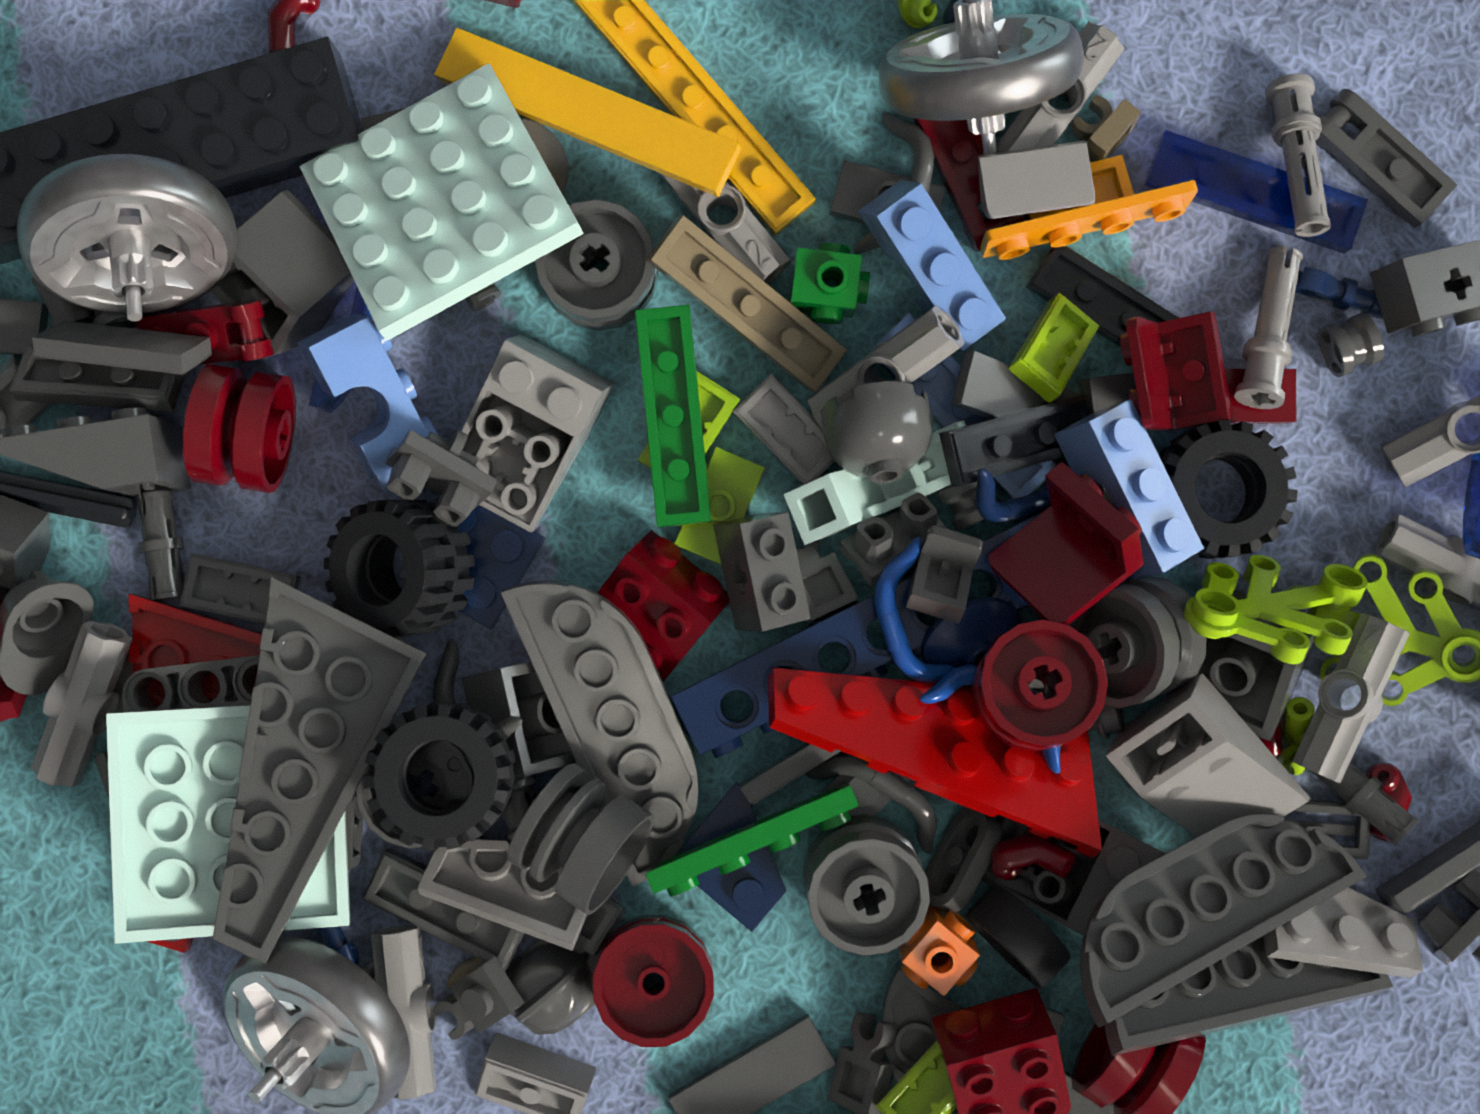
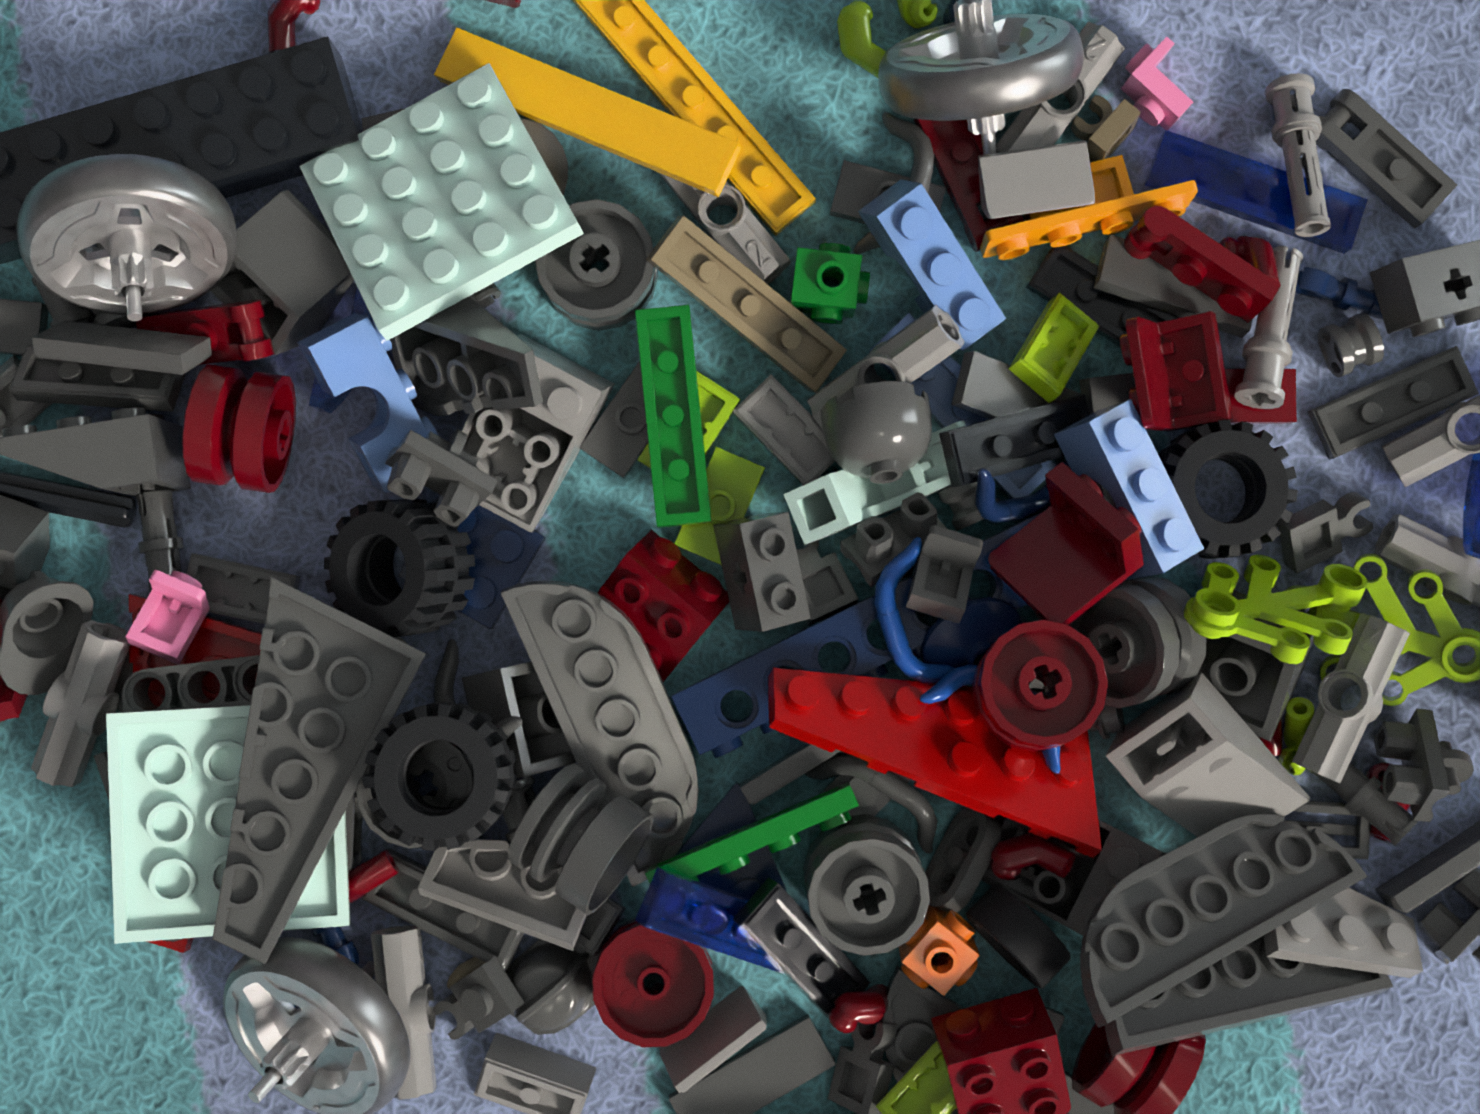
none -> bright pink bracket [125,570,210,665]
none -> dark red arm [348,849,399,903]
none -> dark grey wedge [390,296,543,416]
none -> dark grey plate [580,361,648,479]
none -> clear blue plate [635,867,784,974]
none -> light grey slope [659,986,767,1093]
none -> black tile [732,877,871,1019]
none -> dark red arm [828,984,888,1033]
none -> lime arm [837,0,886,79]
none -> dark grey tile [1093,234,1253,338]
none -> bright pink bracket [1121,37,1193,131]
none -> dark red plate [1124,206,1281,323]
none -> dark red arm [1219,236,1280,283]
none -> dark grey plate [1278,492,1373,573]
none -> dark grey tile [1307,346,1479,460]
none -> dark grey hips [1374,708,1474,822]

